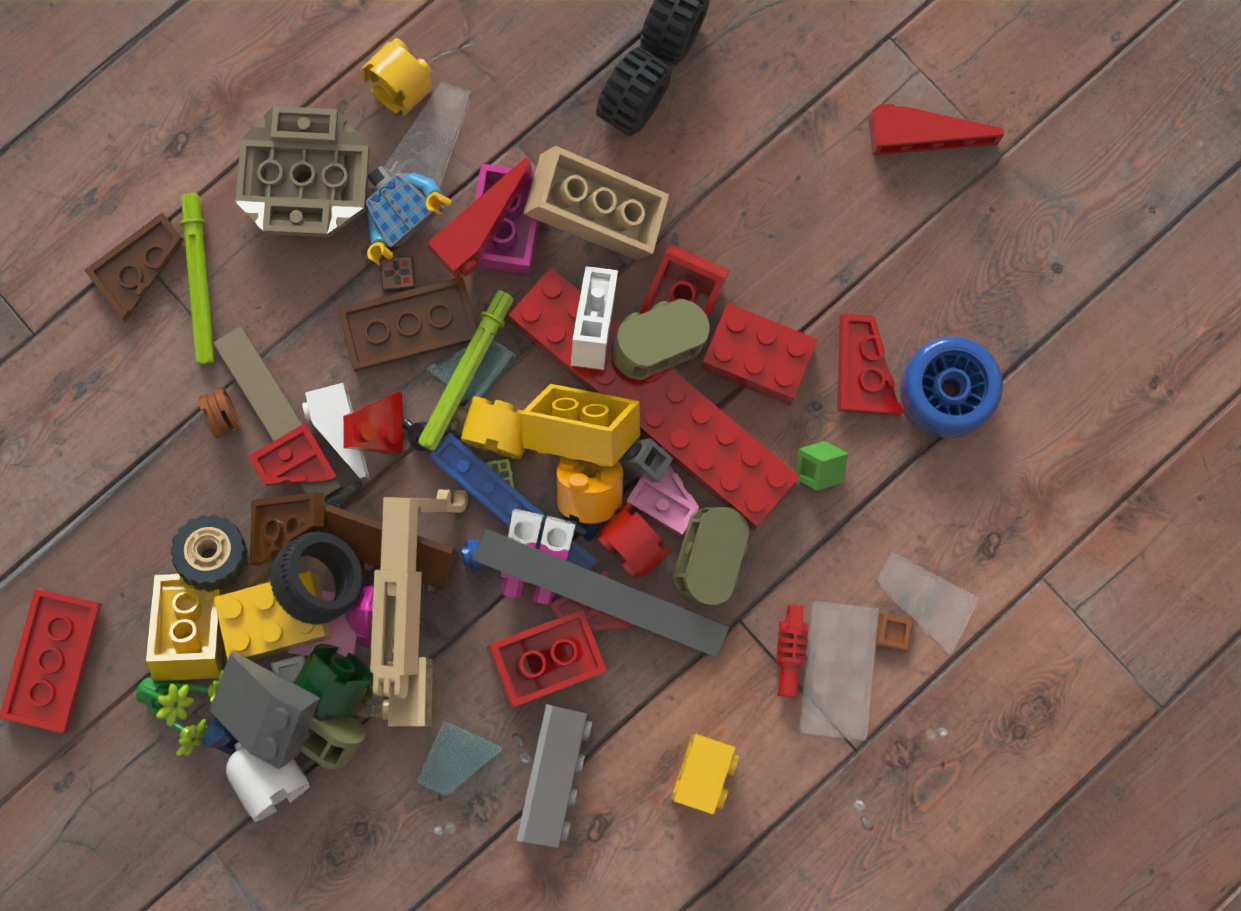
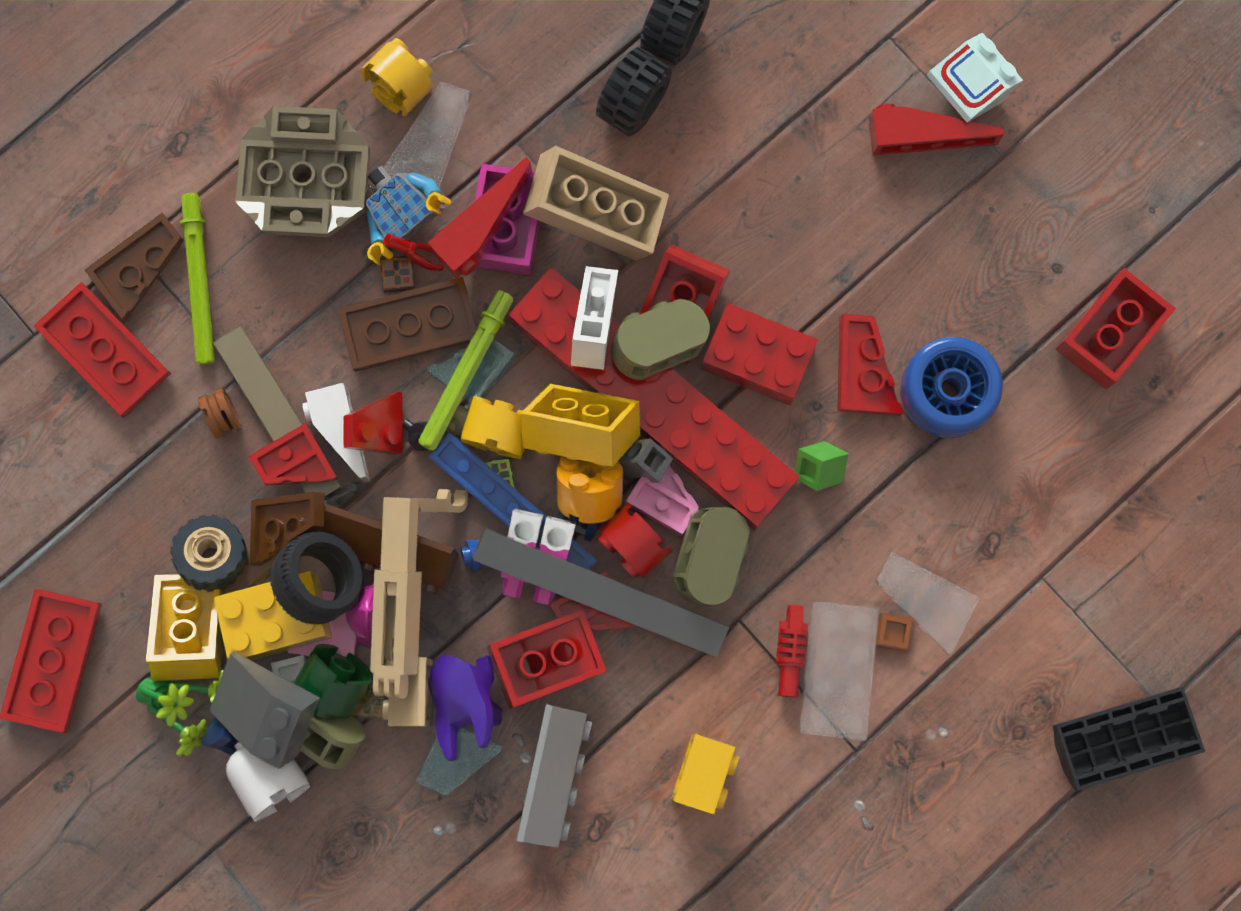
none -> red plate [34,282,171,418]
none -> red piece [383,233,445,271]
none -> dark purple piece [428,655,502,762]
none -> light aqua slope [927,33,1023,123]
none -> black piece [1053,687,1205,791]
none -> red brick [1055,268,1176,390]

